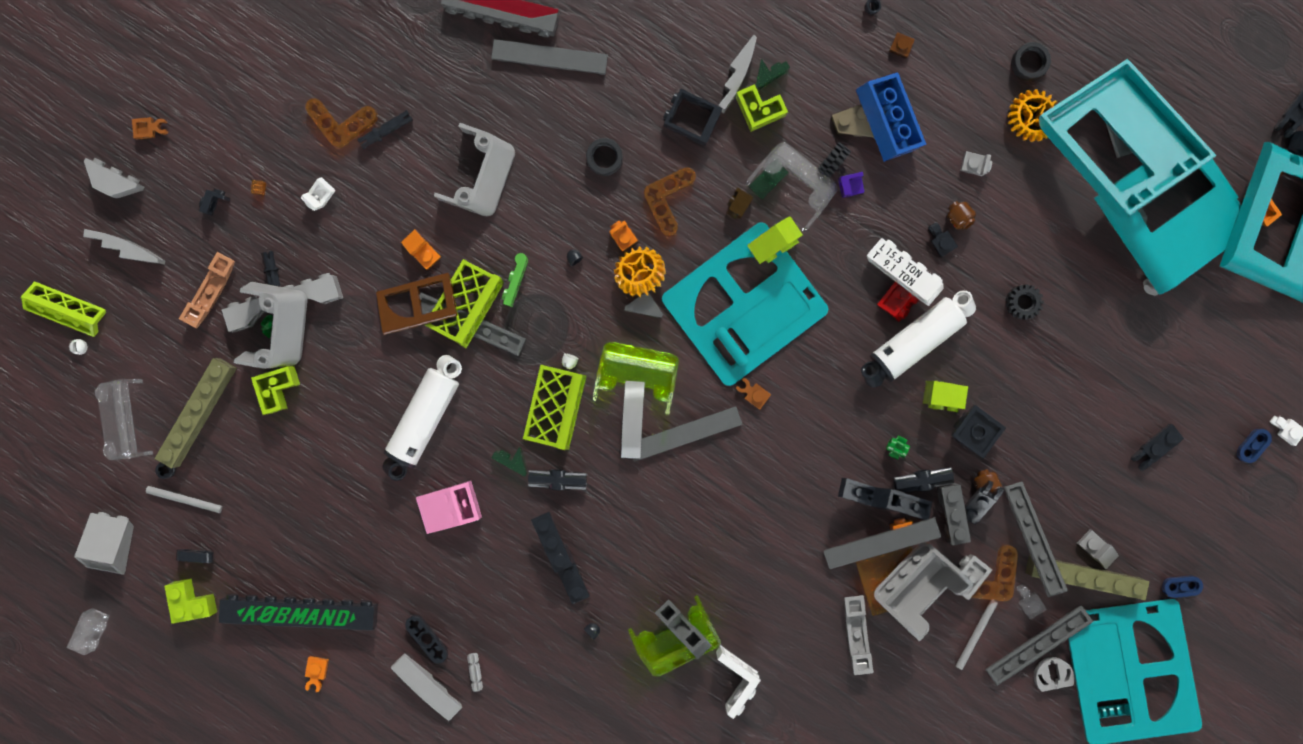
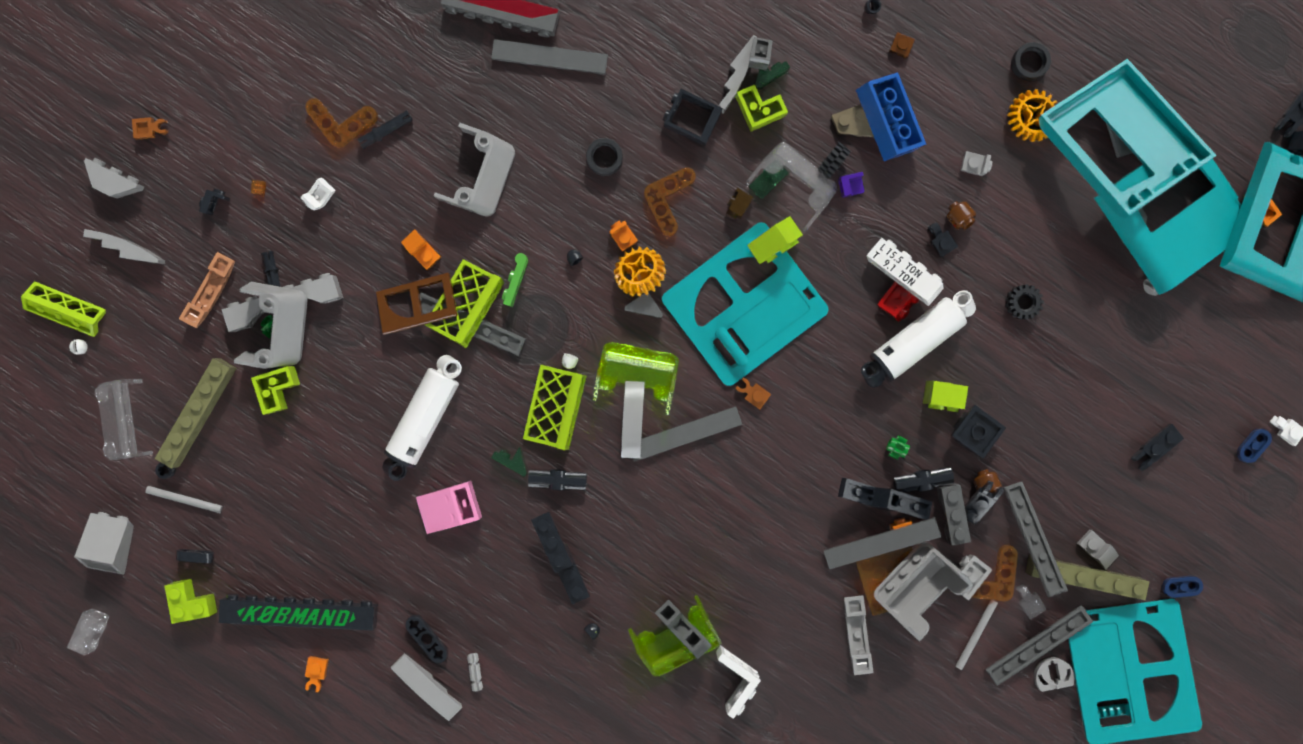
none -> dark grey slope [748,37,773,71]

